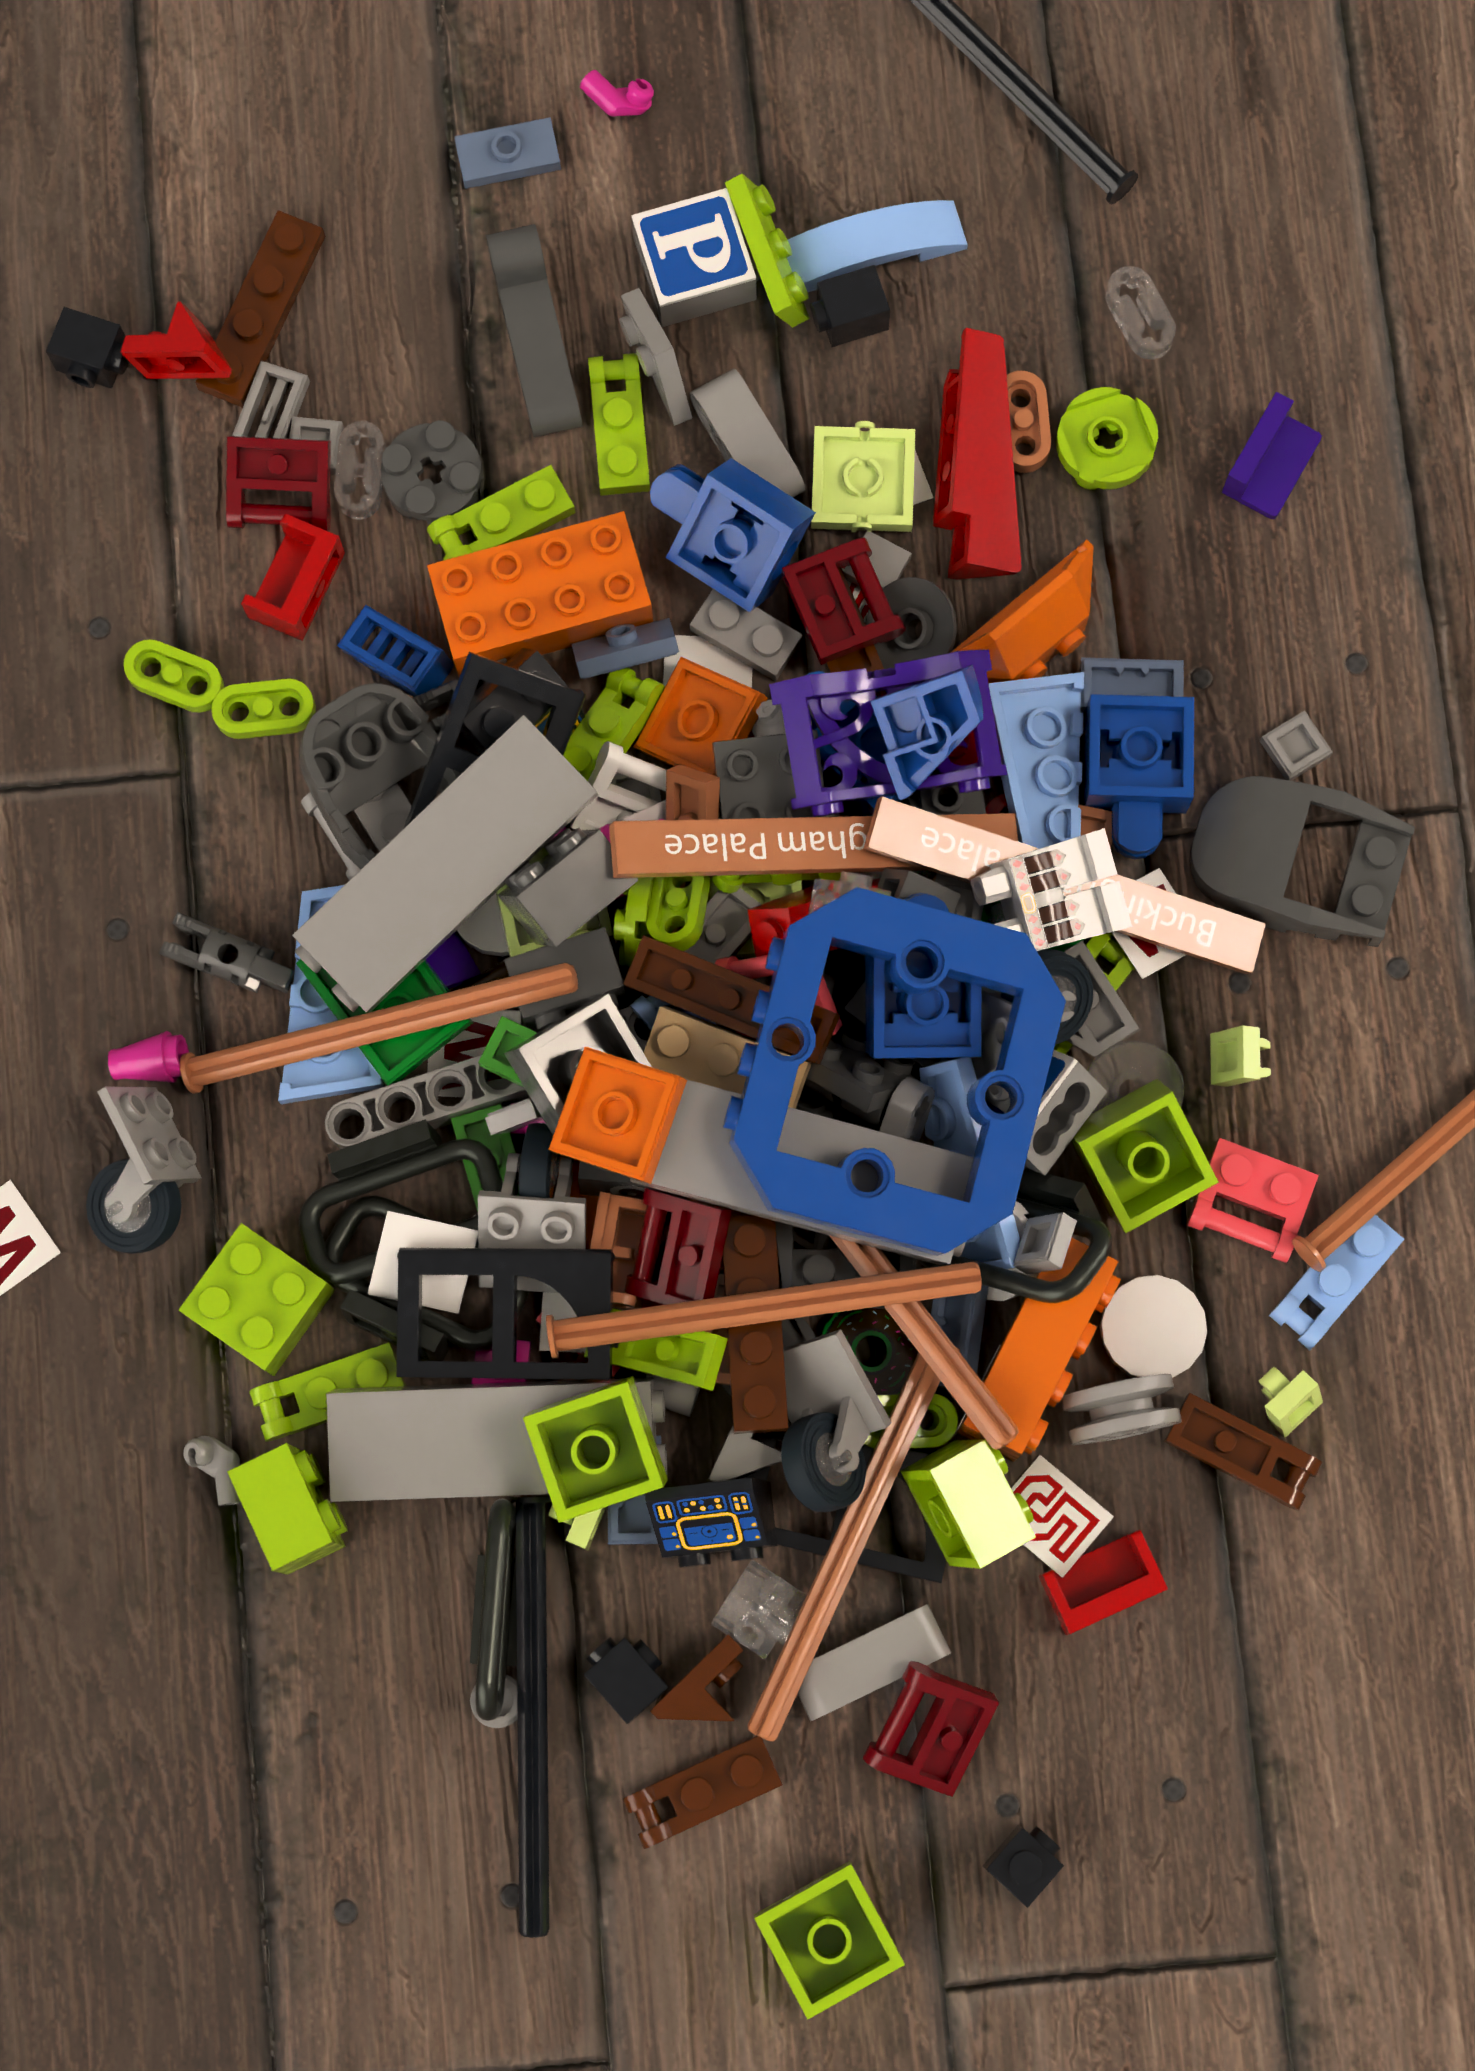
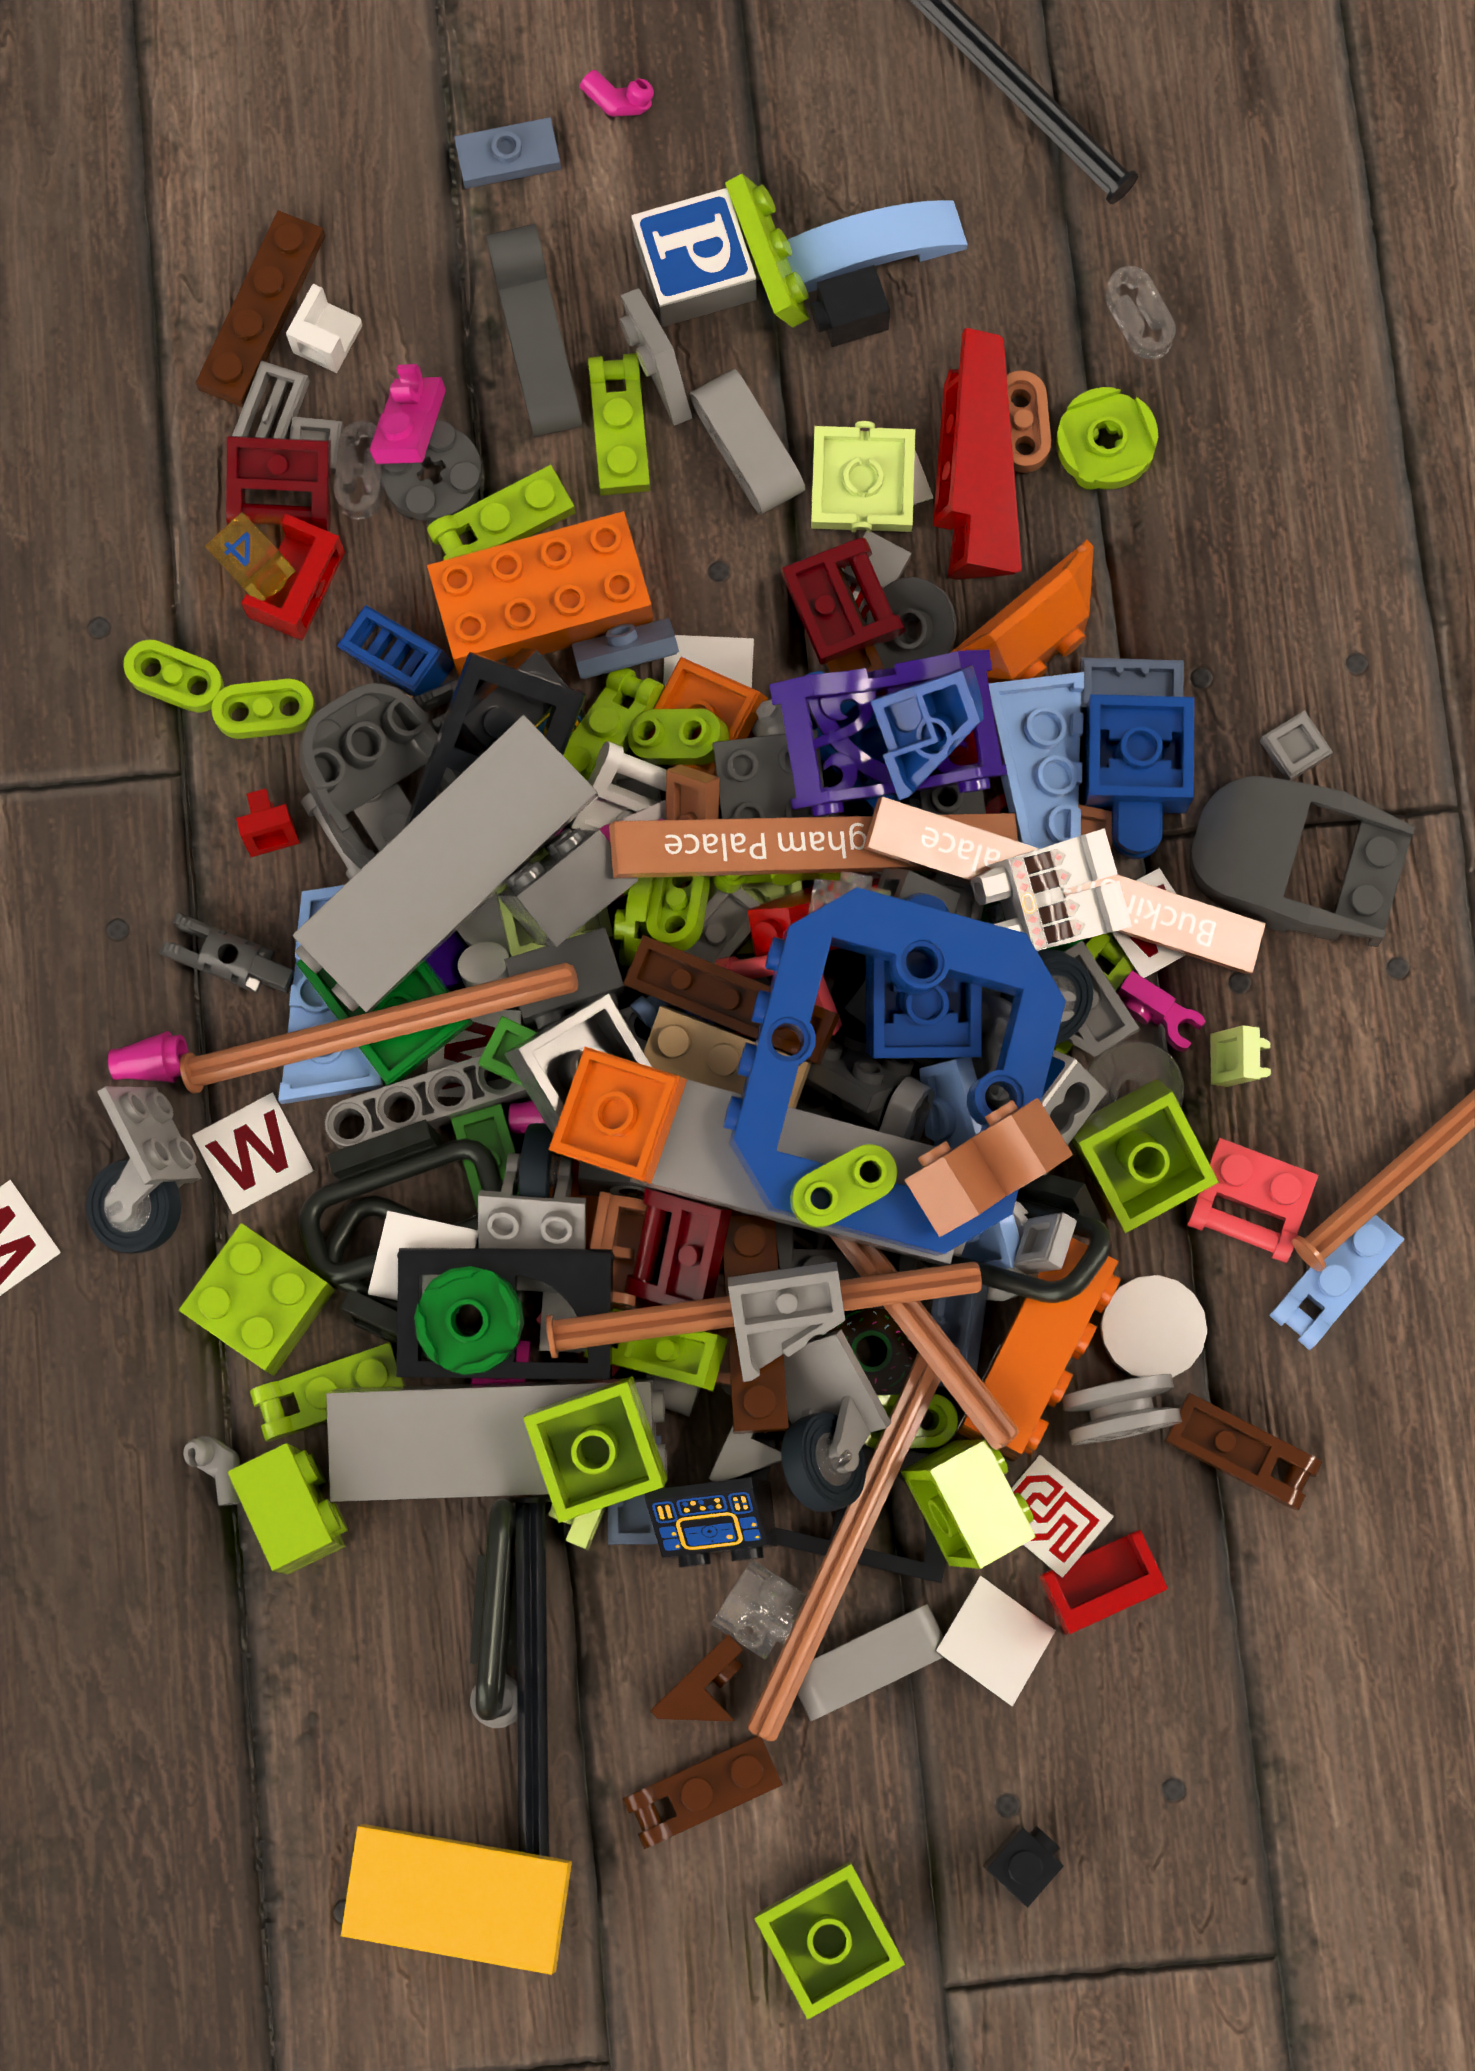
black brick [46,307,129,389] -> none
red slope [120,301,232,379] -> none
light grey tile [485,1098,543,1135] -> none
black brick [584,1637,669,1724] -> none
blue brick [650,458,816,612] -> none
light grey plate [690,589,803,682] -> none
dark red plate [863,1661,999,1797] -> none
dark purple panel [1222,392,1322,519] -> none
yellowish green tile [1259,1367,1323,1438] -> none
none -> white sticker [192,1092,314,1214]
none -> clear yellow brick [205,512,295,601]
none -> red tile [236,788,300,857]
none -> white panel [286,284,362,373]
none -> yellow tile [341,1824,572,1975]
none -> dark pink plate [369,364,446,464]
none -> green tile [414,1266,524,1375]
none -> white tile [458,941,509,988]
none -> lime plate [628,709,729,765]
none -> light grey wing [727,1262,845,1382]
none -> lime plate [790,1144,897,1228]
none -> nougat brick [904,1097,1073,1237]
none -> white sticker [936,1576,1056,1706]
none -> dark pink plate [1117,971,1205,1052]

